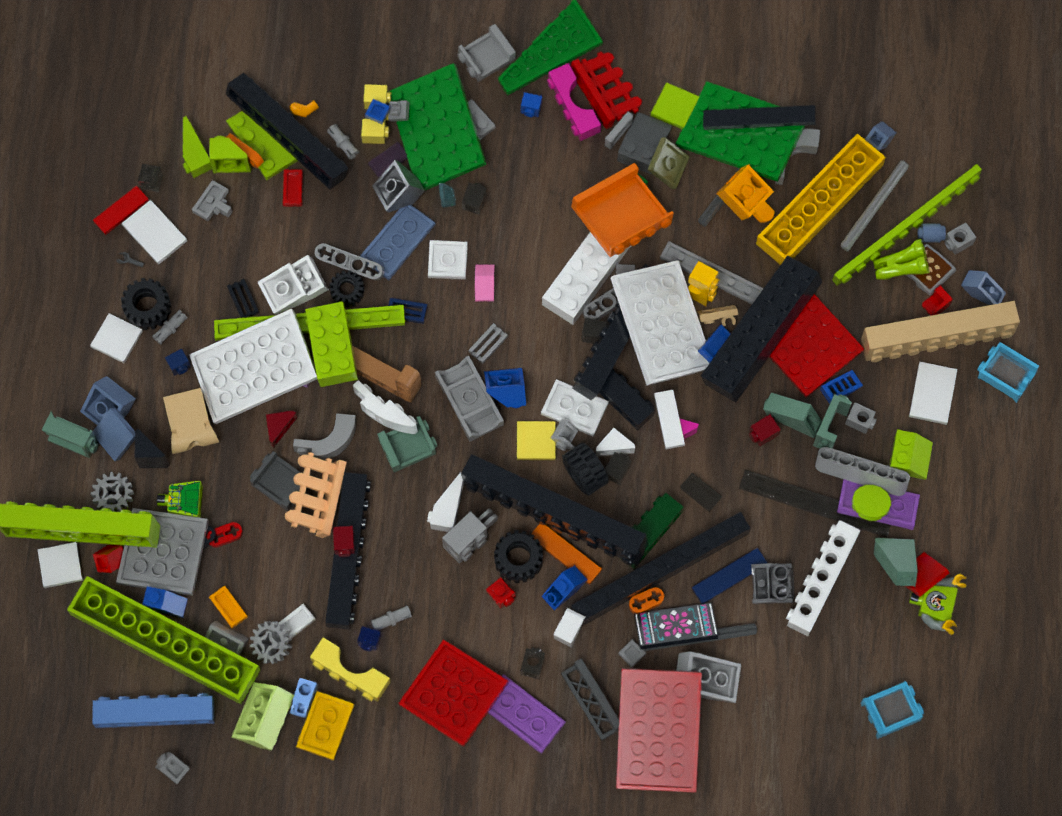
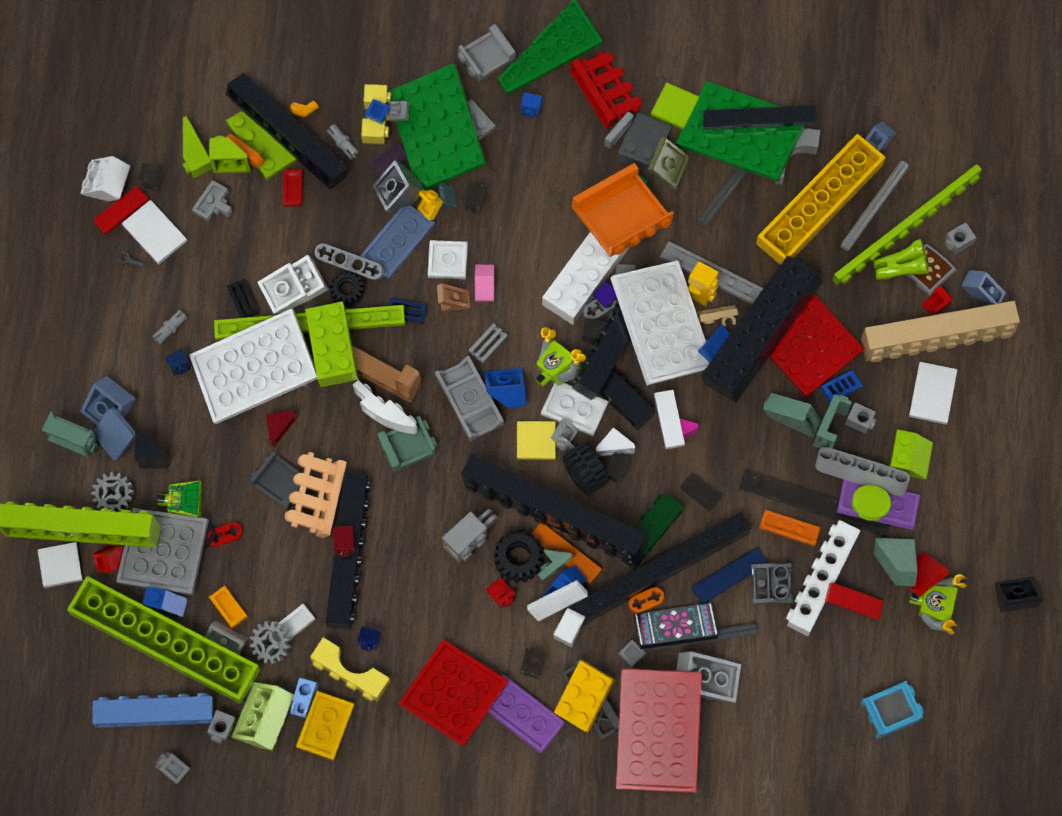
white tile [90,314,143,364] -> none
black tyre [121,278,171,330] -> none
tan piece [163,388,220,454] -> none
light grey arch [293,413,357,460] -> none
light grey pin [371,605,412,632] -> none
white slope [427,472,464,532] -> none
dark pink arch [547,63,601,141] -> none
light orange brick [716,164,774,223] -> none
dark red brick [749,415,781,447] -> none
sand blue brick [917,224,946,243] -> none
window [977,342,1039,403] -> none
none -> white slope [80,156,130,201]
none -> light grey brick [207,710,237,744]
none -> yellow bracket [417,190,443,220]
none -> medium nougat slope [437,283,471,311]
none -> white tile [527,580,588,621]
none -> torso [535,327,586,387]
none -> sand green slope [538,549,576,581]
none -> yellow plate [554,660,615,732]
none -> dark purple tile [593,282,617,308]
none -> orange tile [759,509,821,547]
none -> red tile [824,583,884,620]
none -> black slope [995,577,1043,613]

